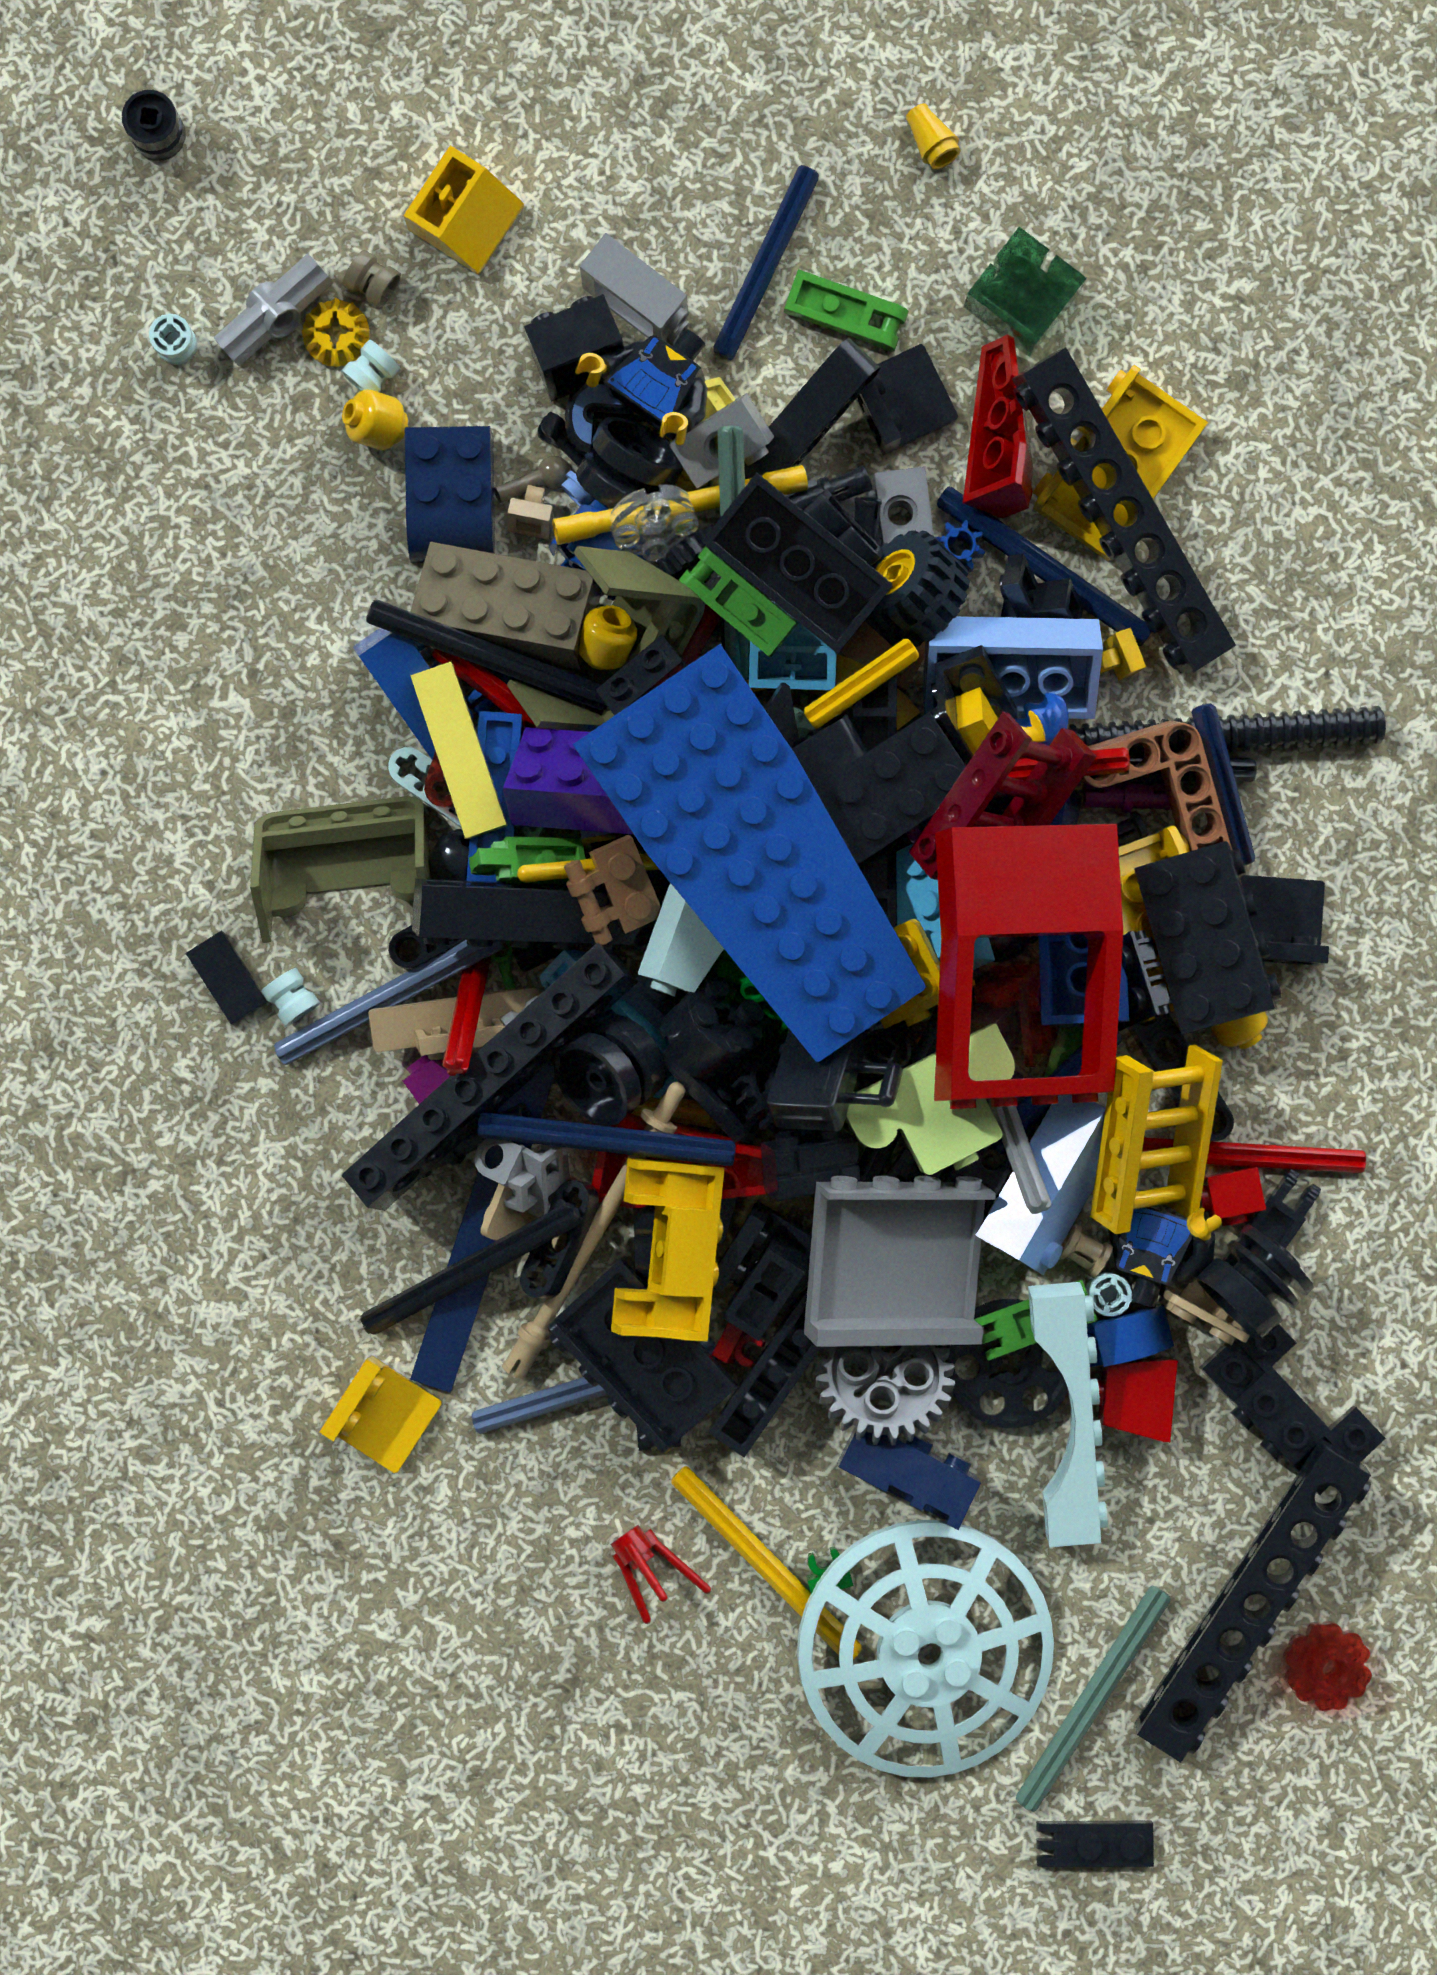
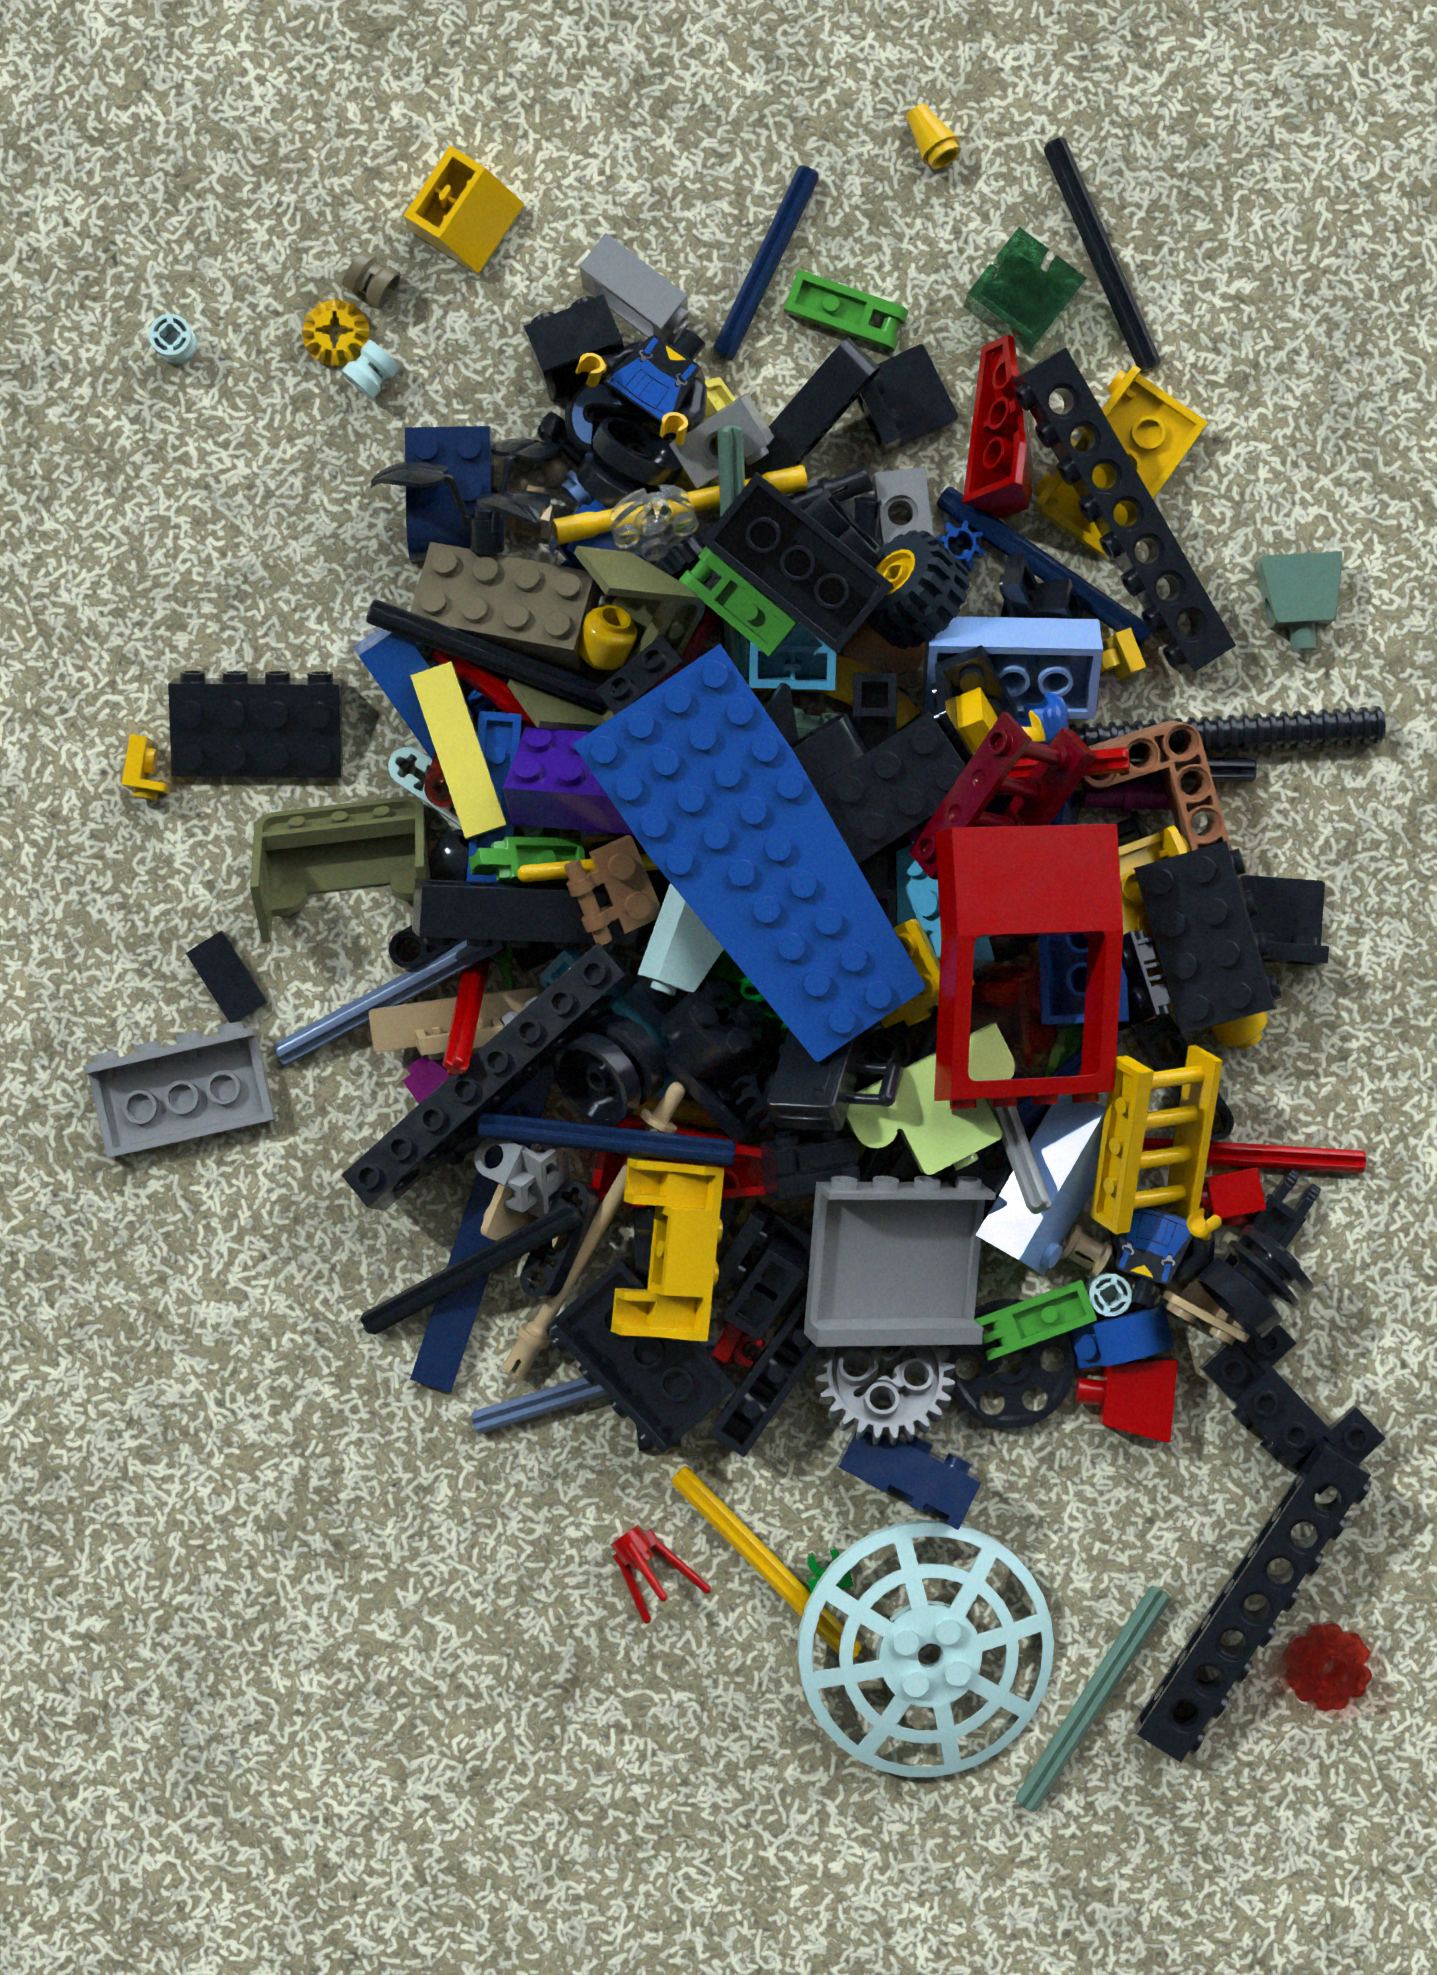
black wheel [122,90,186,161] -> none
light grey piece [214,253,334,366] -> none
light aqua wheel [261,968,320,1027] -> none
yellow bracket [319,1355,442,1473] -> none
yellow head [342,389,408,451] -> none
yellow axle [804,639,919,729] -> none
light aqua arch [1028,1282,1108,1547] -> none
black hinge [1036,1820,1154,1867] -> none
dark blue axle [1191,703,1256,865] -> none
none -> light grey bracket [83,1021,276,1158]
none -> yellow bracket [121,734,171,801]
none -> black bracket [168,670,343,777]
none -> black plant [371,438,562,555]
none -> black axle [1044,137,1161,373]
none -> sand green torso [1255,551,1342,652]

